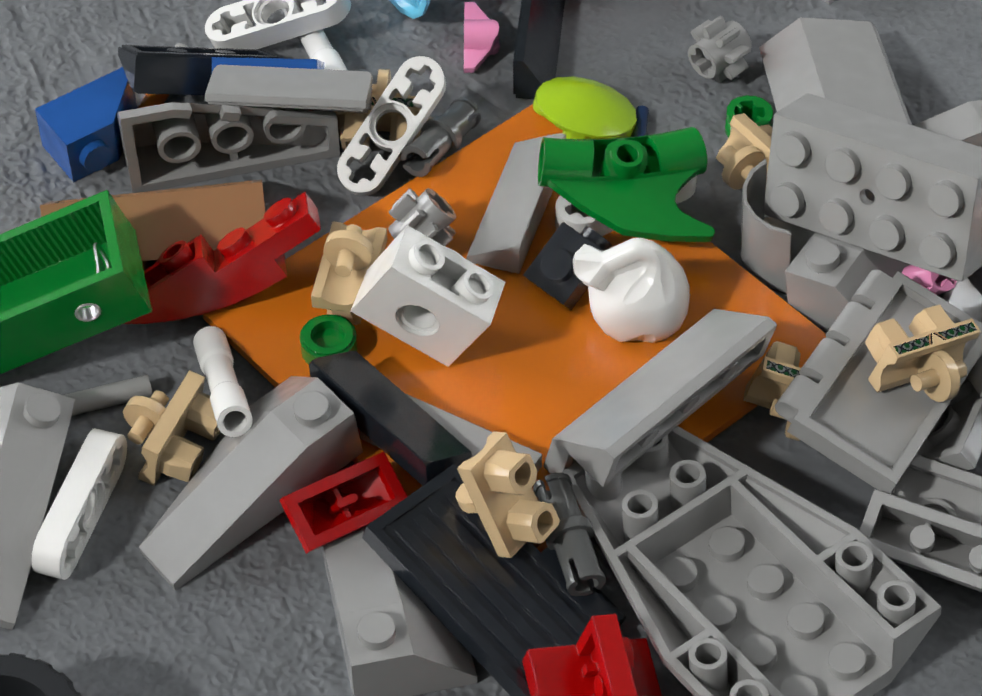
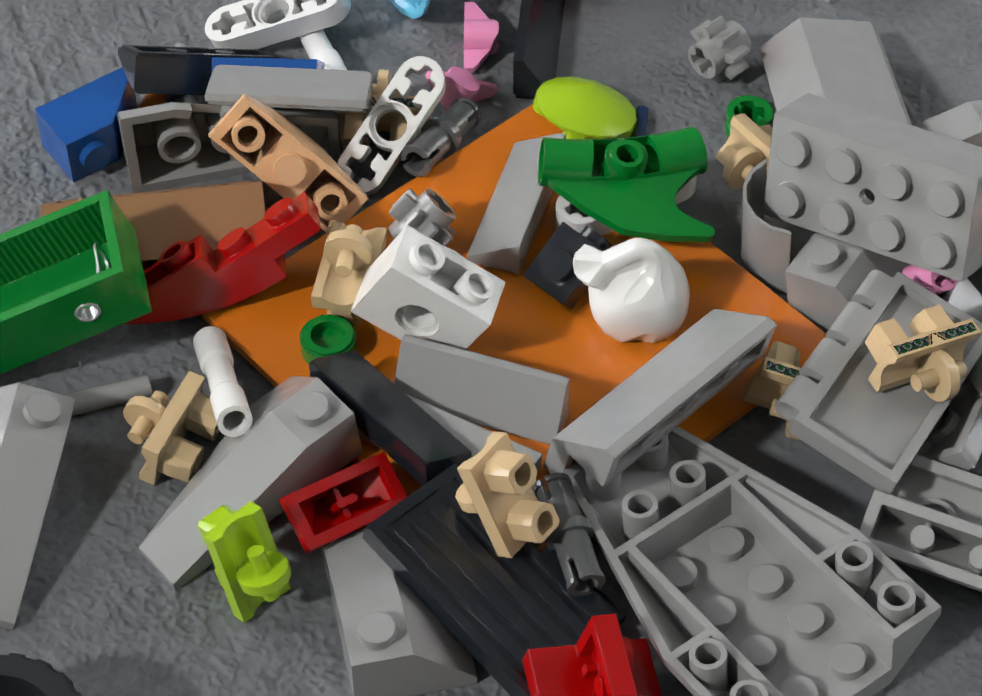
white beam [32,428,127,580] -> none
none -> lime hips [197,501,292,623]
none -> light nougat slope [208,93,368,233]
none -> light grey slope [394,334,570,445]
none -> bright pink piece [425,66,498,111]

